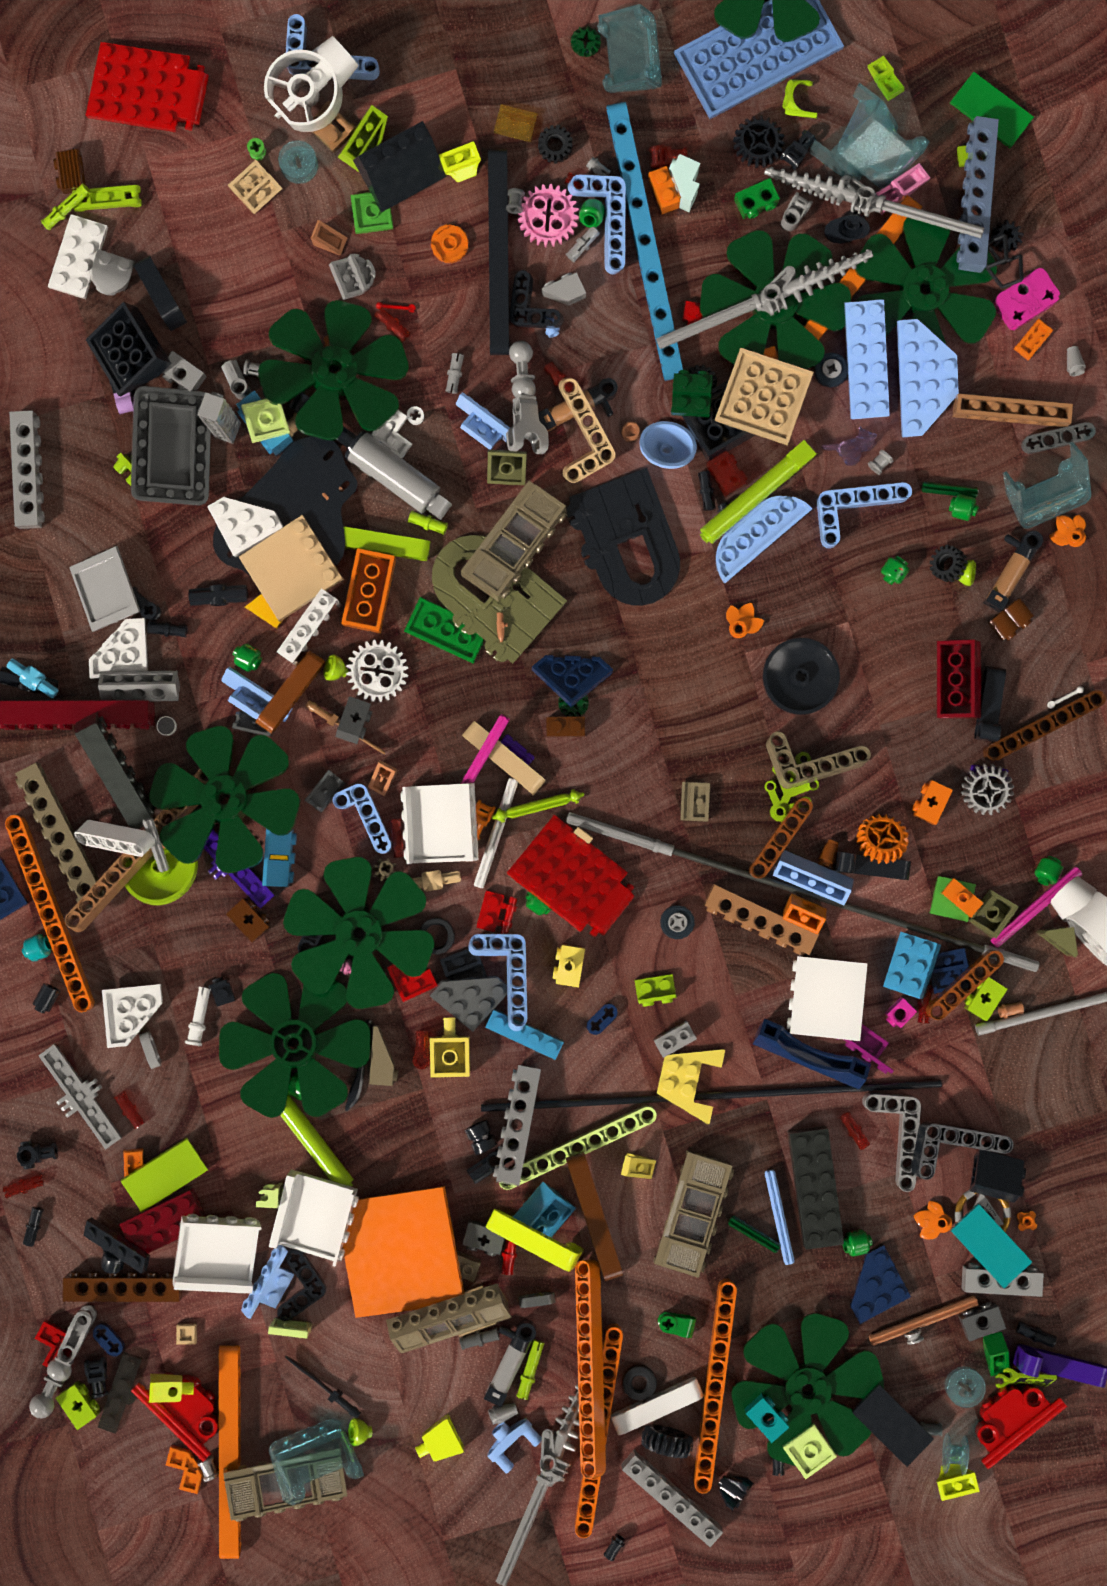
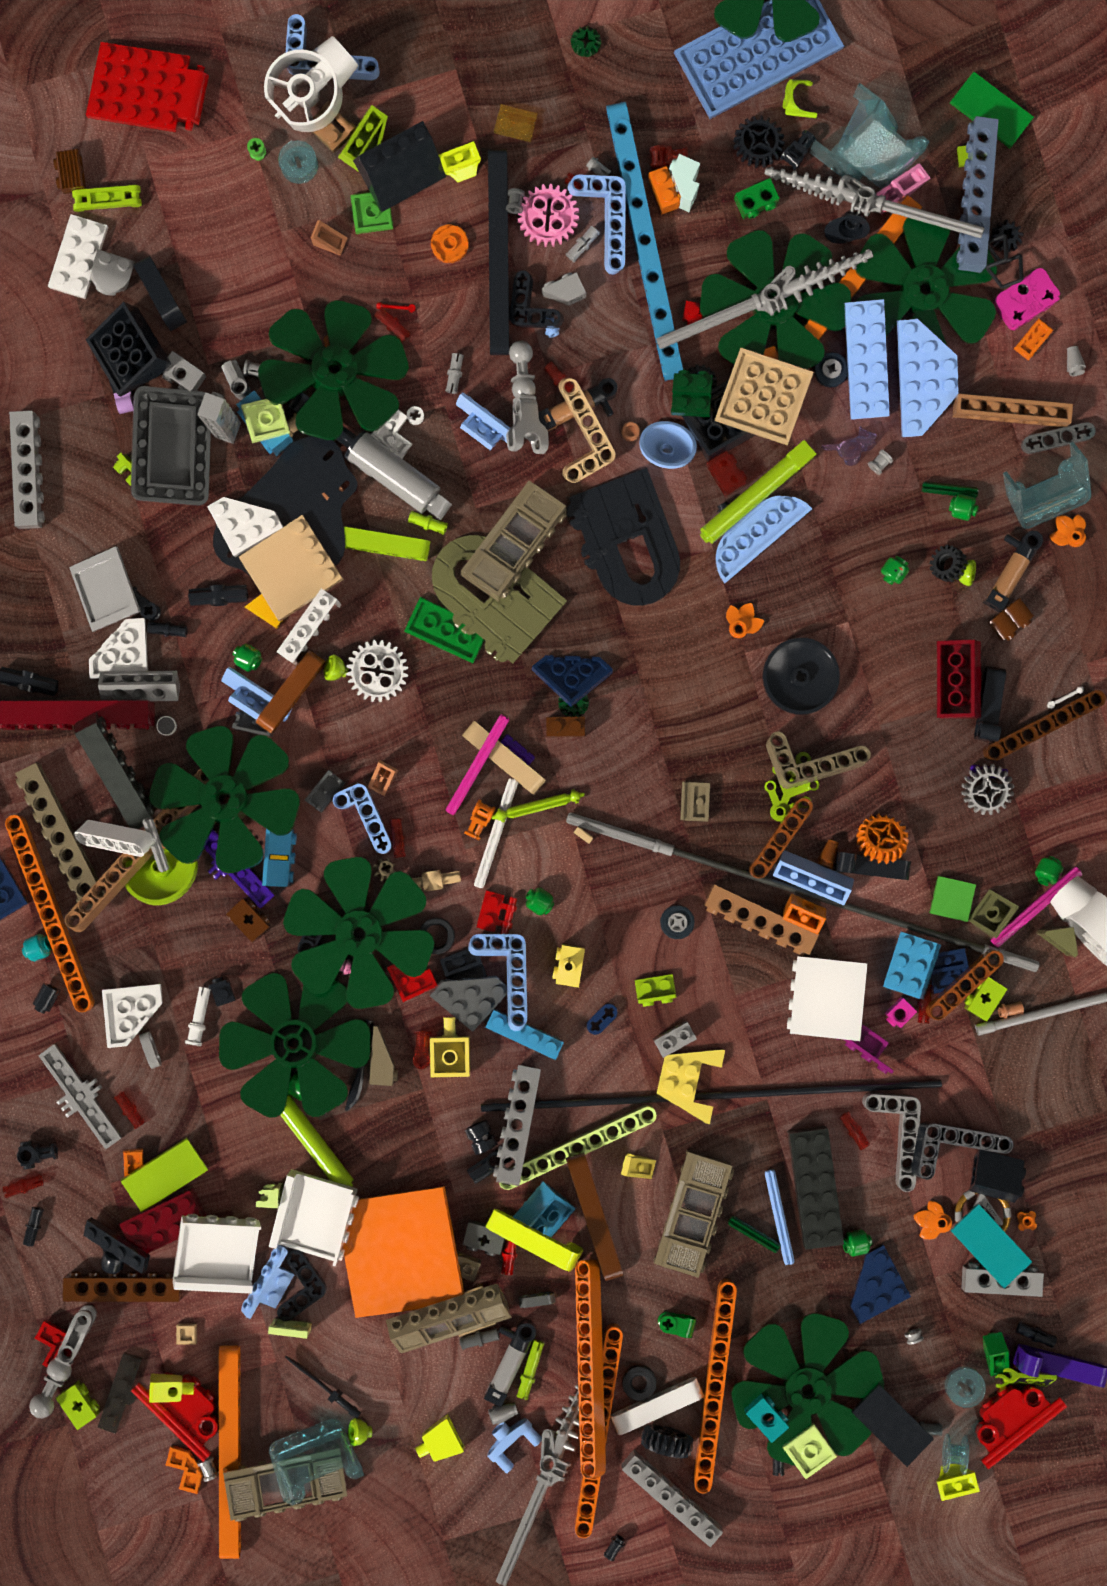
medium azure axle [7,658,59,698] -> none
lime pin [41,183,91,230] -> none
black connector [84,1357,109,1398] -> none
dark blue beam [93,1323,125,1357] -> none
tan slope [228,160,282,214] -> none
medium nougat sword [305,700,386,754] -> none
light grey slope [329,254,376,300] -> none
dark grey brick [335,696,373,744] -> none
orange brick [341,548,396,634] -> none
white panel [401,783,479,864] -> none
olive slope [487,450,527,486] -> none
nougat helmet [496,612,508,642] -> none
red plate [507,815,634,938] -> none
black tyre [538,125,572,164] -> none
green head [579,199,605,228] -> none
clear light blue windscreen [597,4,662,93] -> none
black pin [698,471,716,511] -> none
black brick [718,1474,754,1511] -> none
dark blue arch [753,1019,871,1089] -> none
light grey piece [781,192,813,231] -> none
light blue beam [817,483,912,548] -> none
lime slope [867,56,904,101] -> none
nougat axle [869,1296,978,1346] -> none
orange brick [912,780,953,825] -> none
orange plate [941,878,983,918] -> none
dark grey brick [958,1302,1006,1341] -> none

